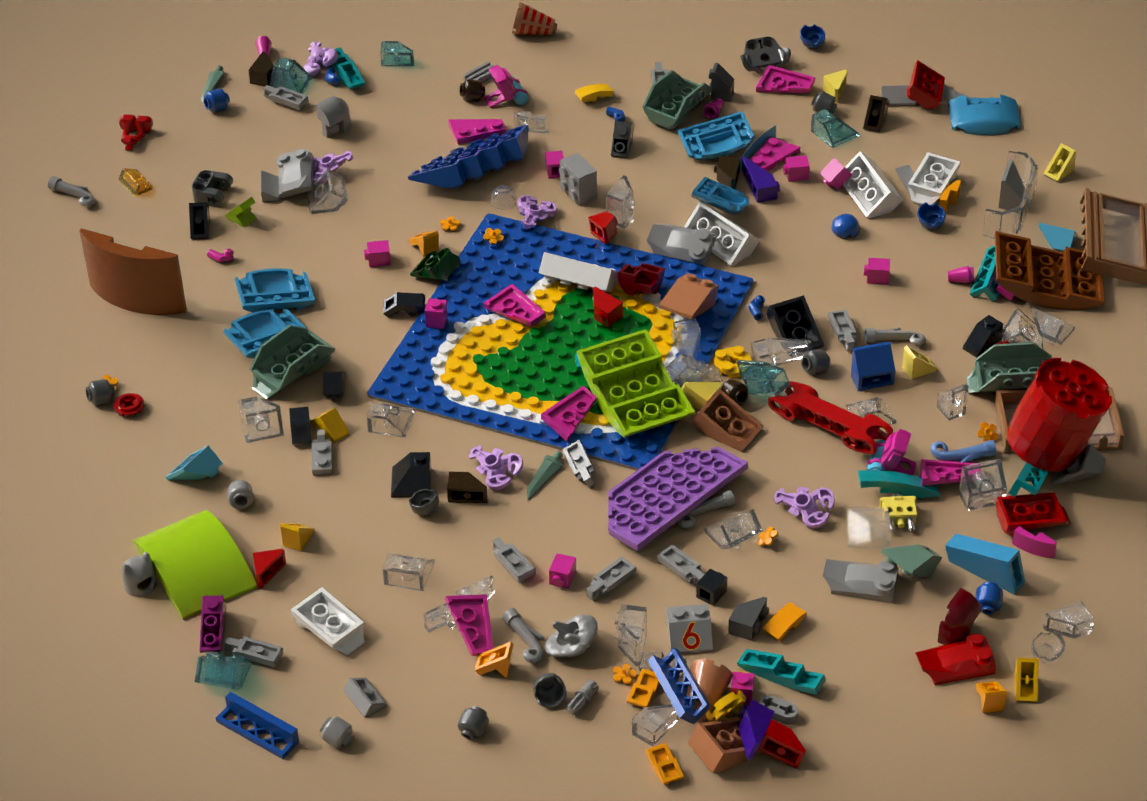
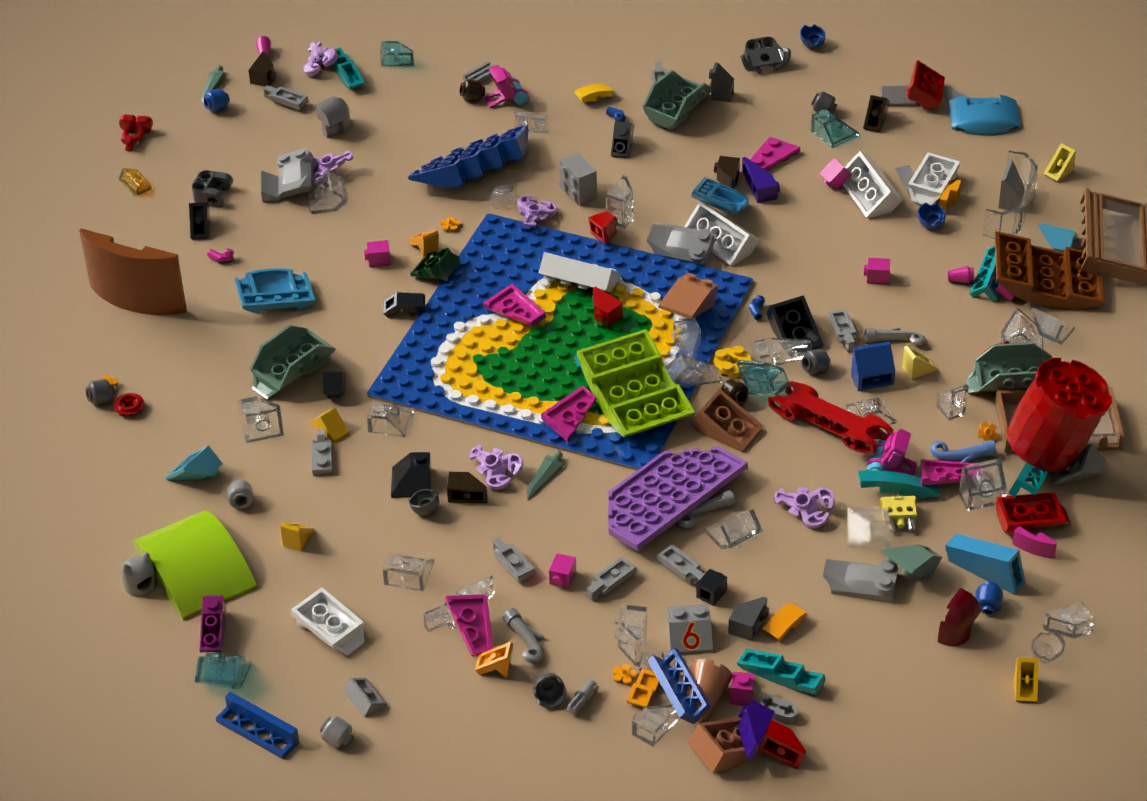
light grey plant [48,176,96,206] -> none
dark azure slope [223,309,306,359] -> none
light grey hinge [224,636,284,668] -> none
lime slope [225,197,256,227] -> none
red slope [253,549,286,589] -> none
clear light blue slope [270,57,312,94] -> none
black slope [289,407,312,445] -> none
blue arm [325,67,341,86] -> none
dark pink brick [425,298,448,329] -> none
dark pink wing [448,119,507,144] -> none
dark grey head [458,706,489,740] -> none
light orange plant [483,228,504,244] -> none
nougat cone [512,2,558,35] -> none
dark pink brick [545,150,564,179] -> none
light grey piece [545,615,598,657] -> none
hinge [562,440,596,487] -> none
dark red brick [618,263,665,296] -> none
light orange slope [646,742,684,785] -> none
dark azure slope [677,111,755,160] -> none
light yellow slope [681,382,721,410] -> none
dark pink cone [704,98,724,119] -> none
yellow plate [706,690,746,722] -> none
medium azure sticker [740,125,776,171] -> none
dark pink wing [756,65,815,93] -> none
light orange plant [758,527,778,547] -> none
dark pink brick [783,155,810,182] -> none
light yellow slope [823,70,848,103] -> none
blue hair [832,214,860,239] -> none
red slope [915,633,996,685] -> none
black slope [963,315,1003,358] -> none
light orange slope [976,681,1007,713] -> none

